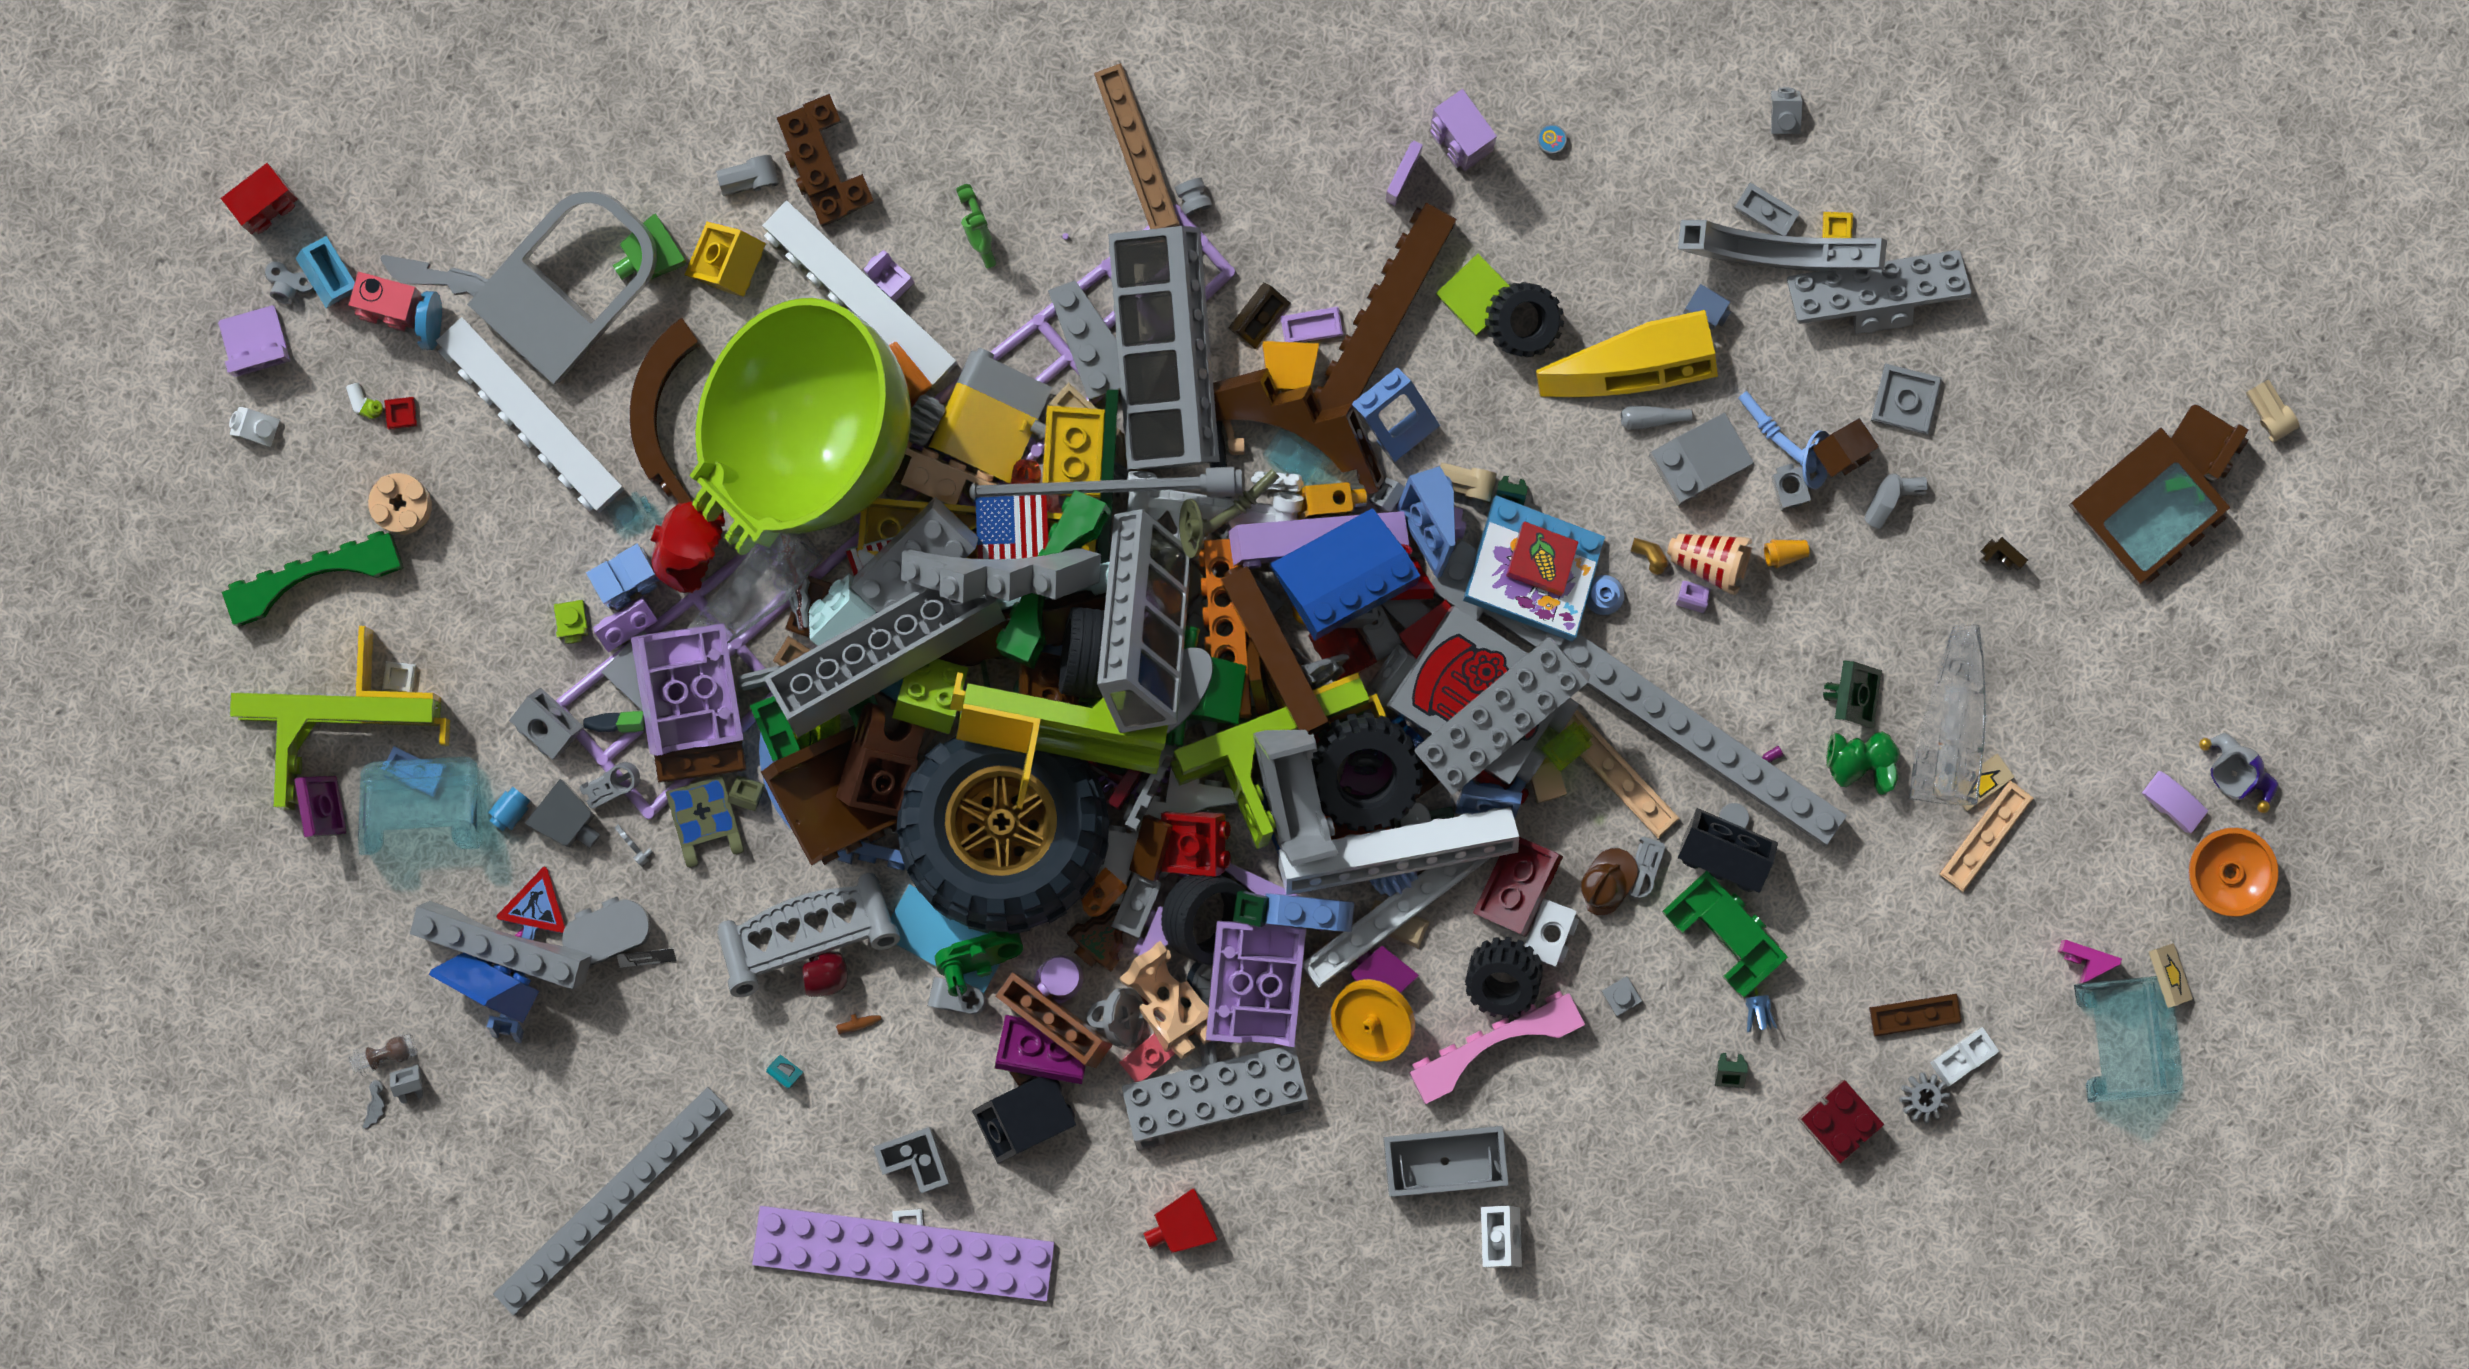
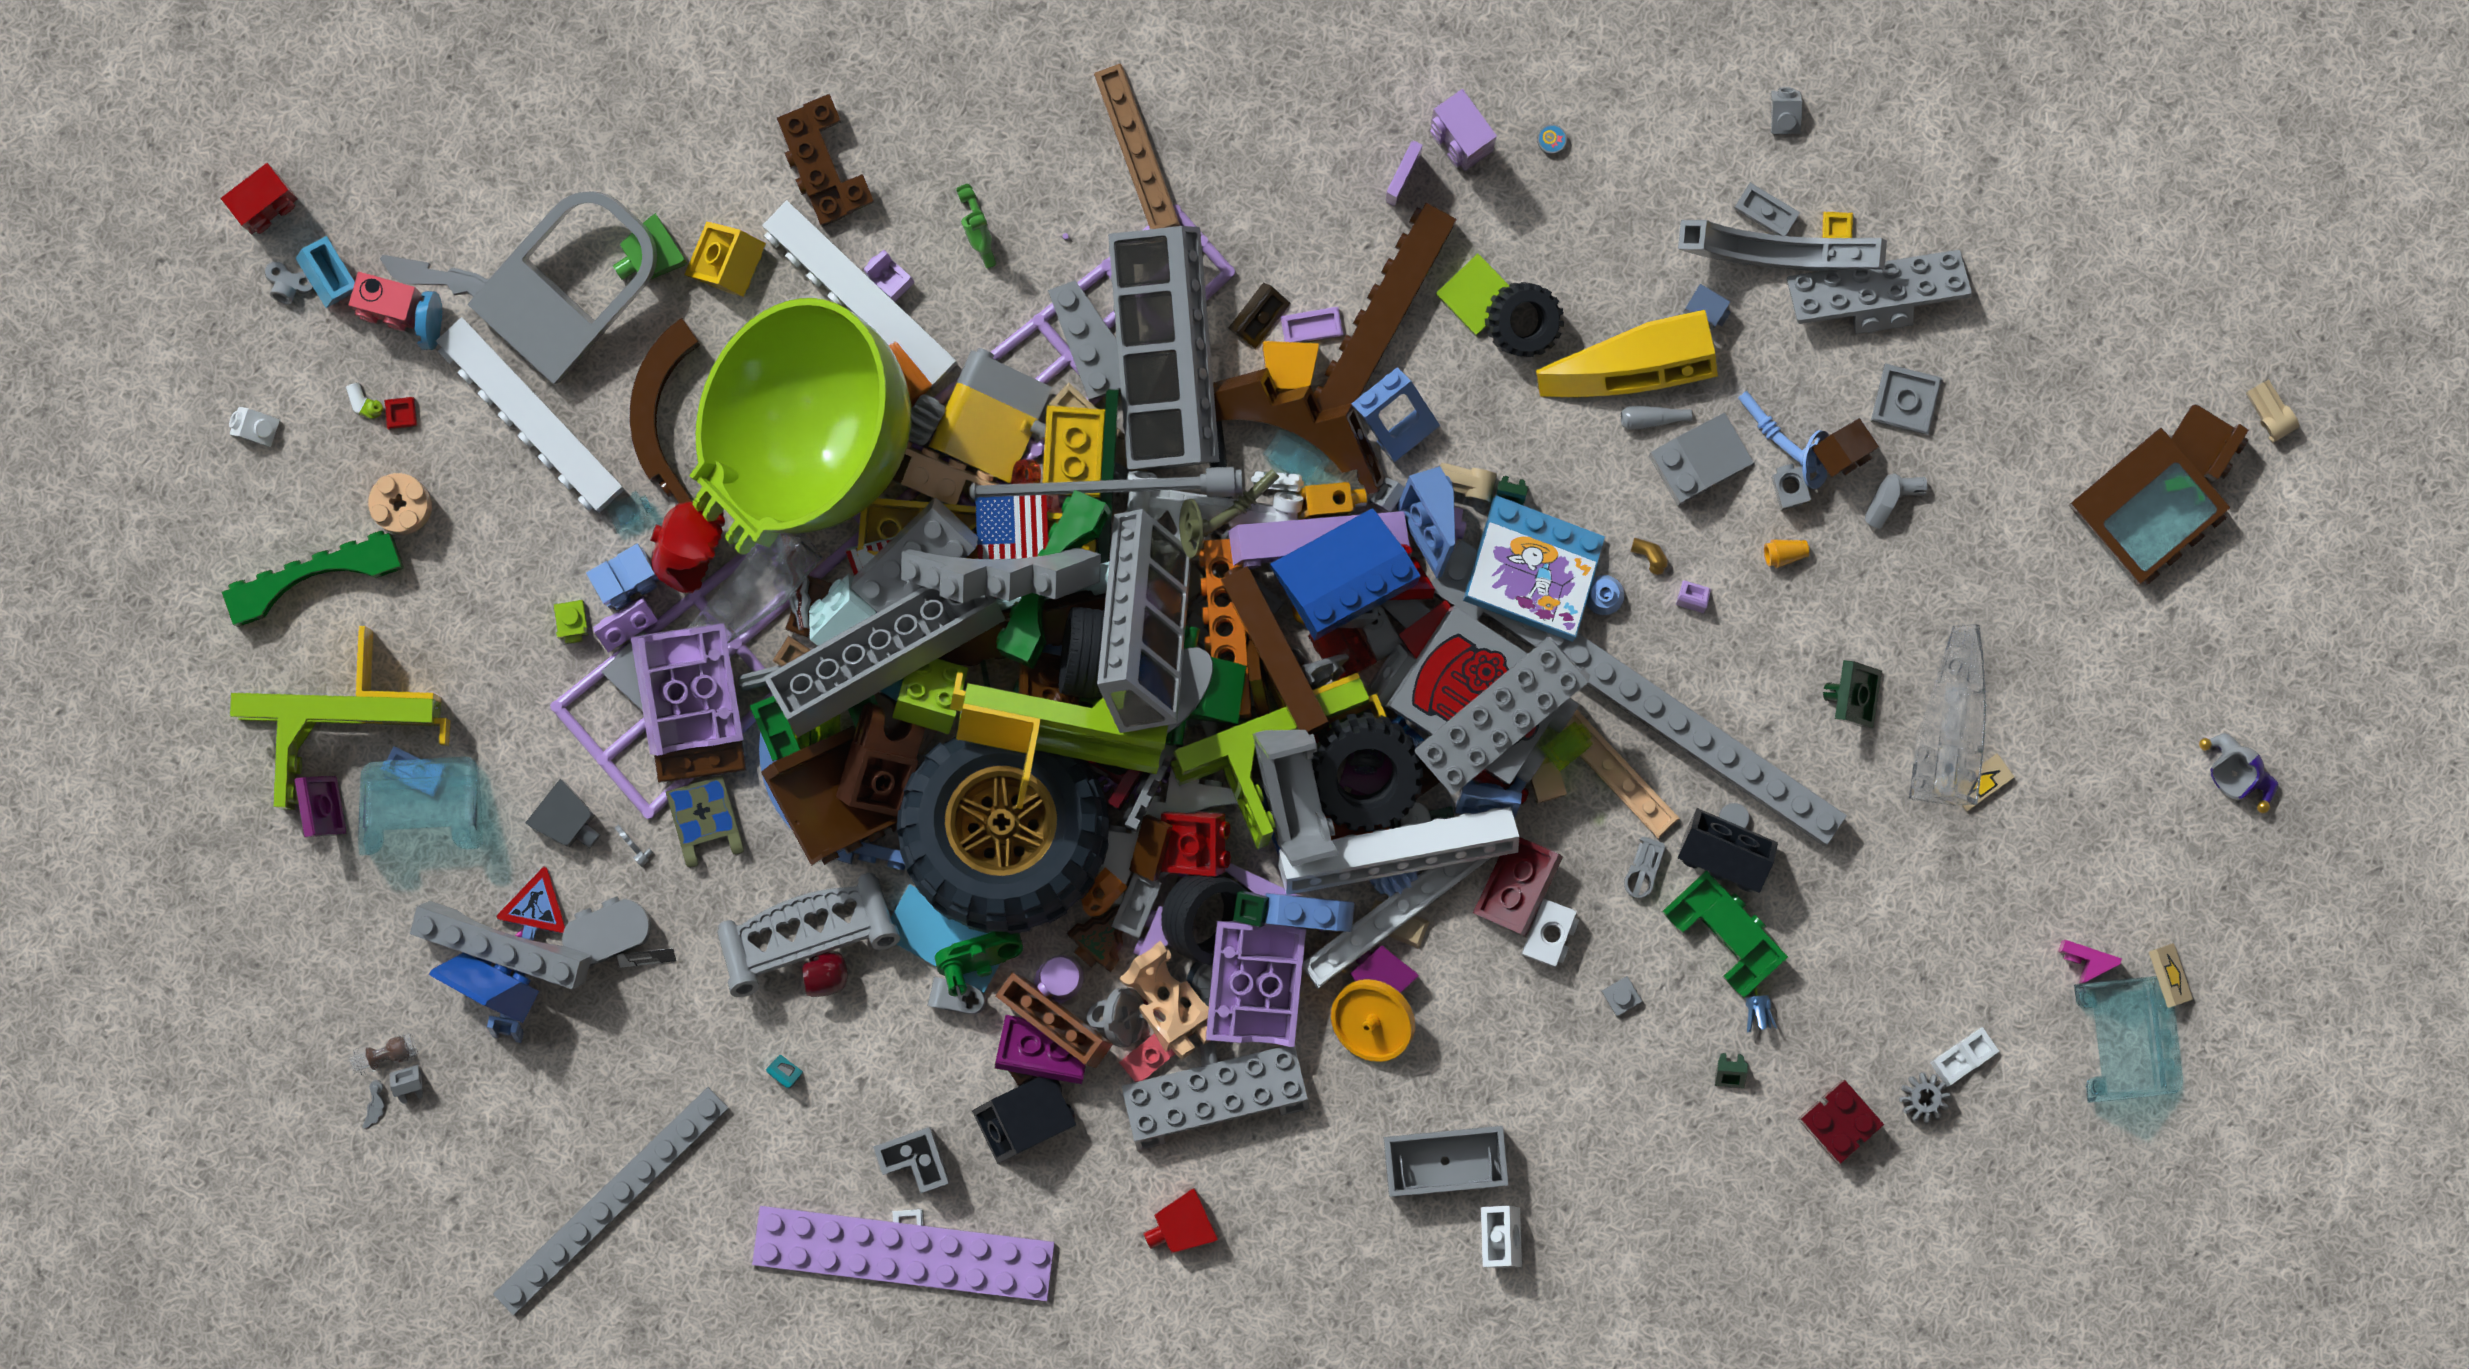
lavender bracket [218,305,291,377] -> none
white tile [382,661,416,692] -> none
dark azure brick [488,786,531,831] -> none
light grey brick [509,688,584,760] -> none
light grey piece [580,762,640,809] -> none
piece [583,711,645,733] -> none
light grey piece [716,155,779,196] -> none
olive tile [727,775,765,811] -> none
dark orange helmet [836,1013,882,1035] -> none
light grey wheel [1175,178,1212,216] -> none
light nougat hand [1222,420,1245,455] -> none
bright pink arch [1409,991,1585,1104] -> none
black tyre [1465,937,1543,1018] -> none
red tile [1506,521,1578,596] -> none
reddish brown piece [1581,848,1638,915] -> none
light nougat cone [1667,534,1752,595] -> none
magenta piece [1762,746,1784,763] -> none
green animal [1826,731,1900,795] -> none
reddish brown tile [1869,993,1962,1037] -> none
light nougat tile [1939,780,2034,892] -> none
dark brown bracket [1980,537,2028,571] -> none
lavender slope [2141,771,2208,833] -> none
orange dish [2188,828,2278,917] -> none

